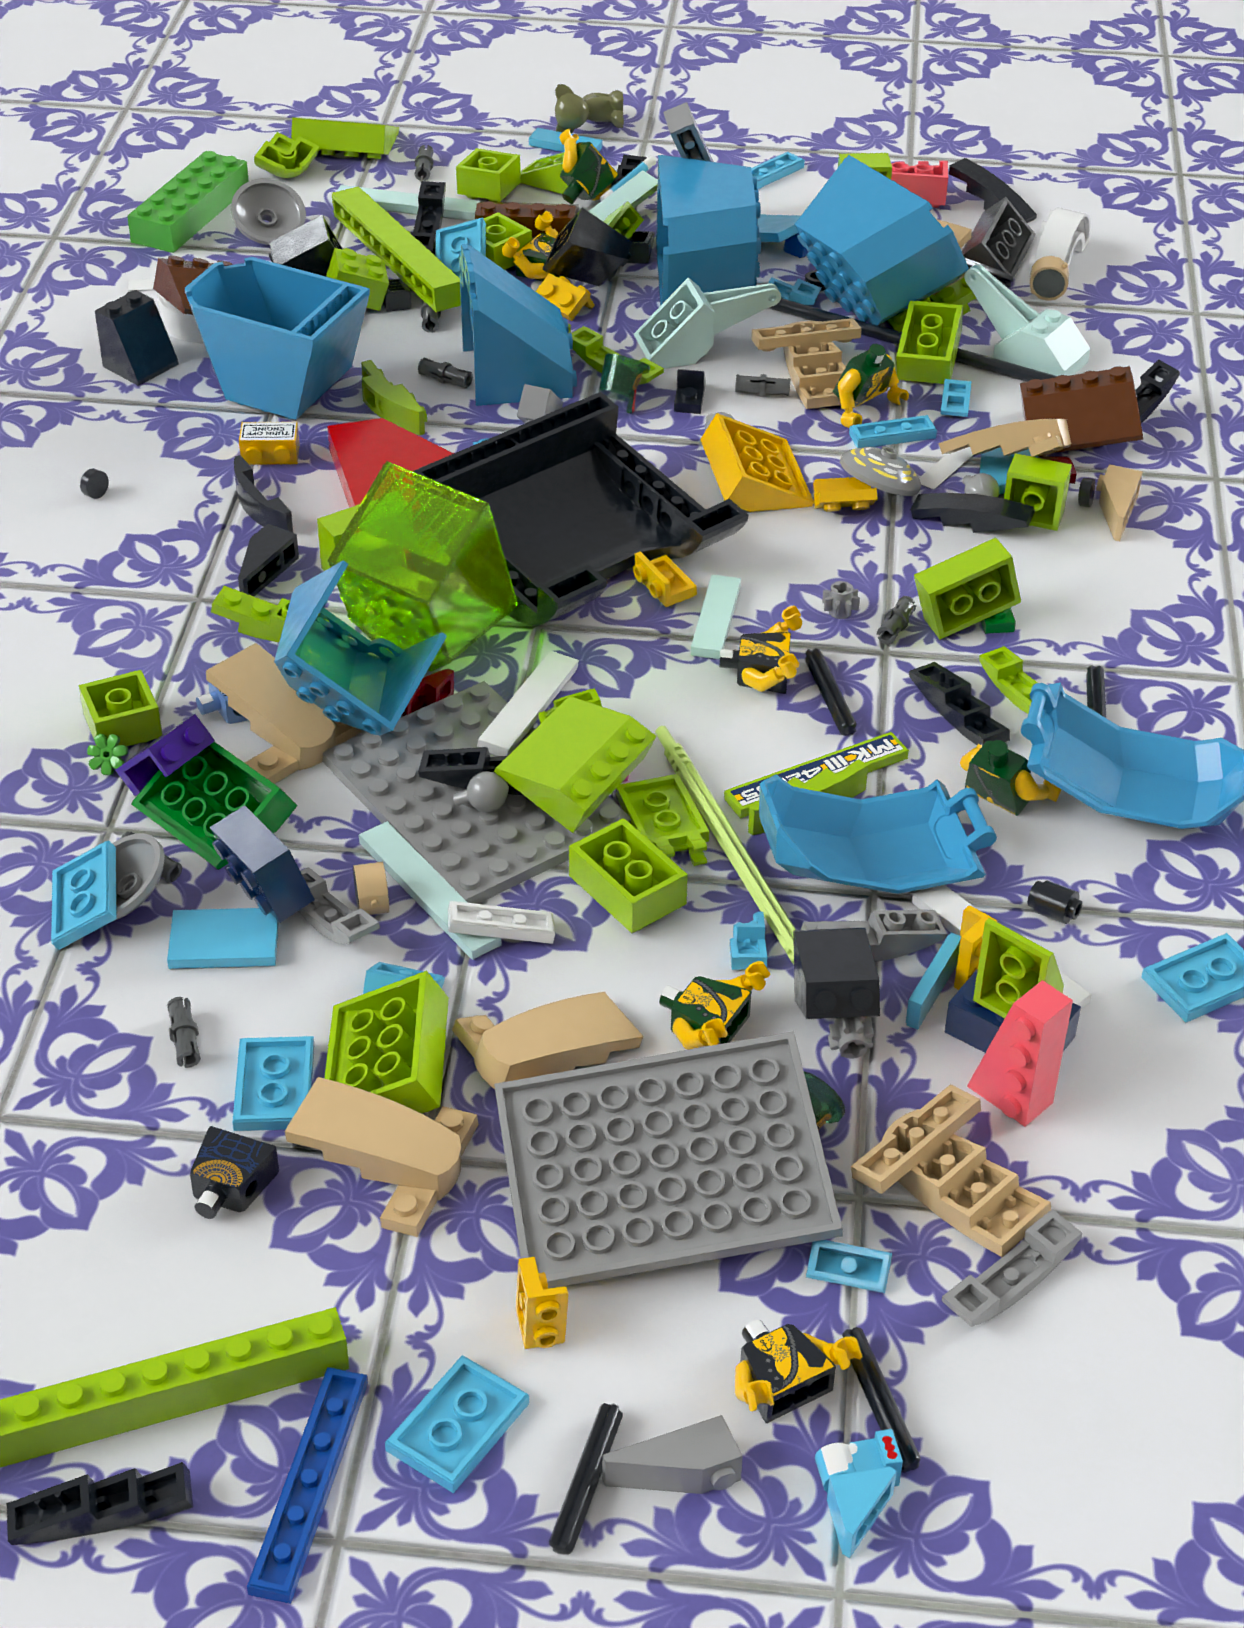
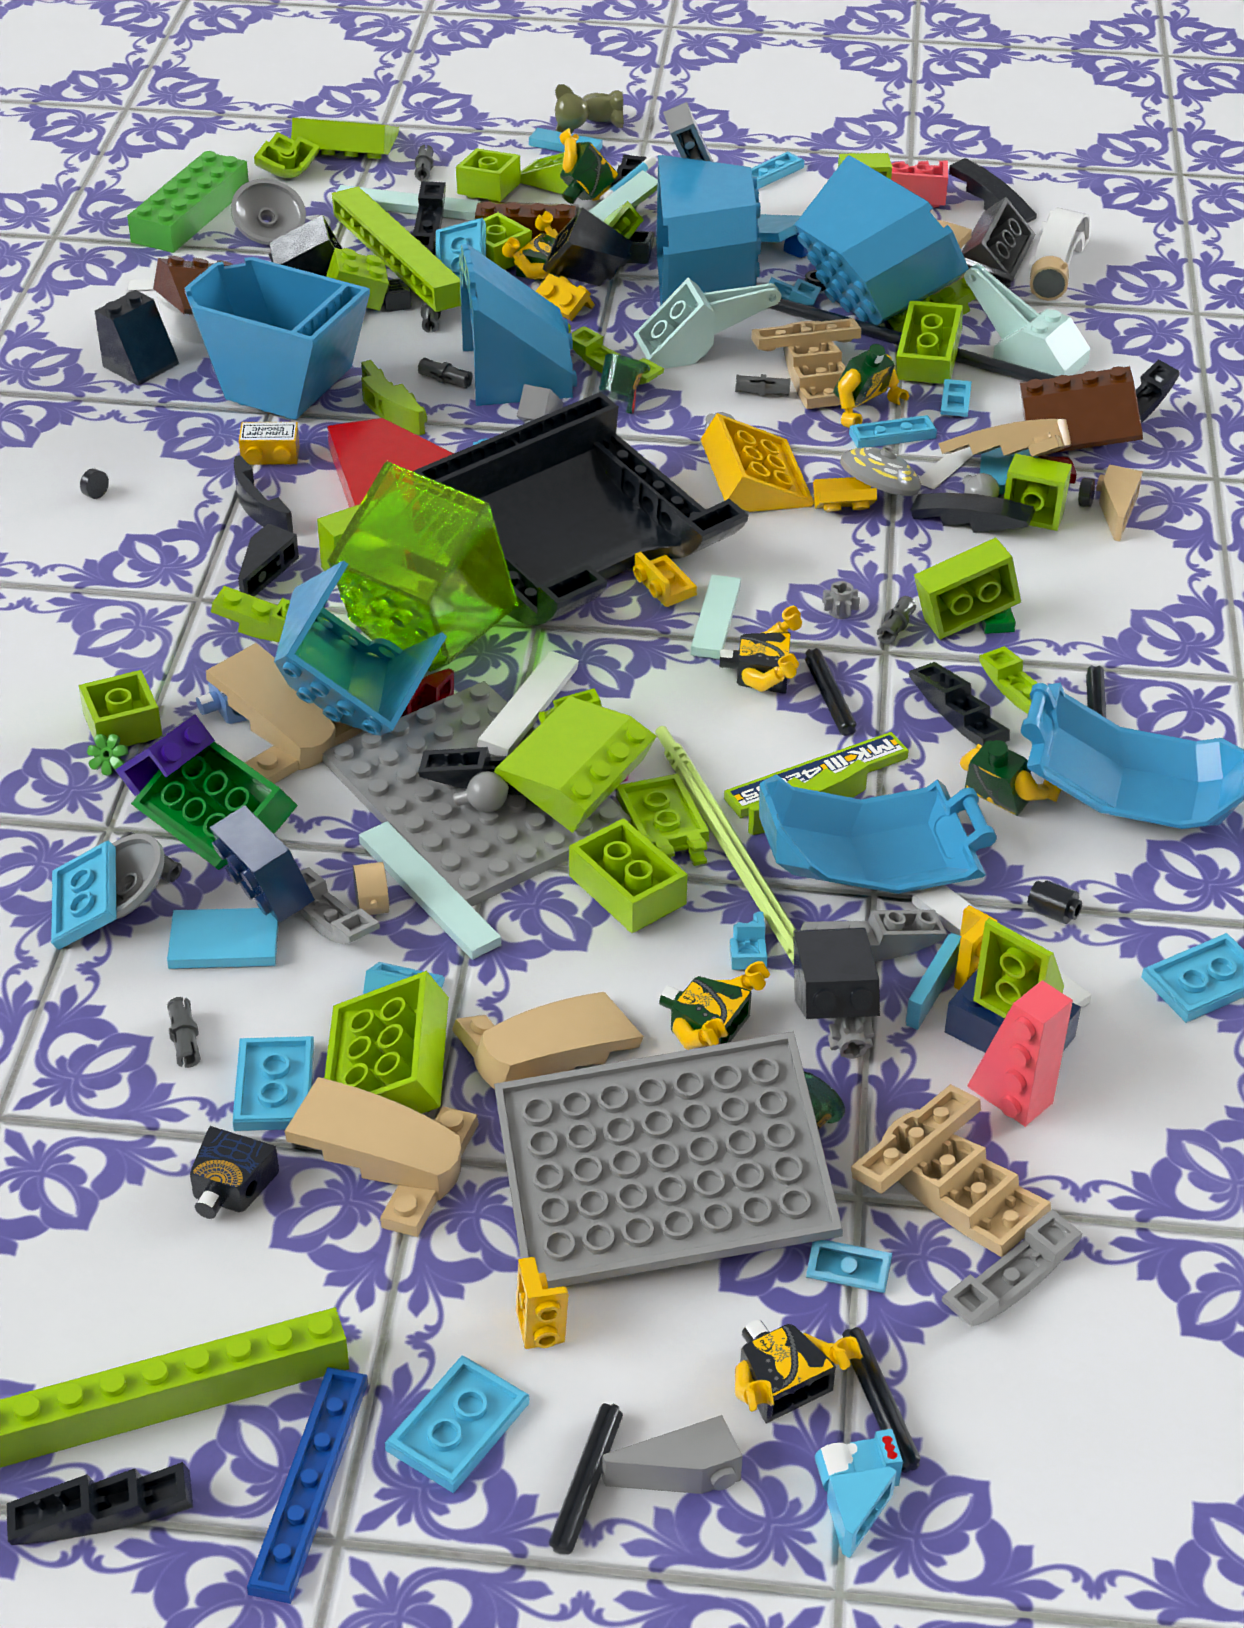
white tile [448,901,555,944] -> none
black slope [674,369,706,414] -> none

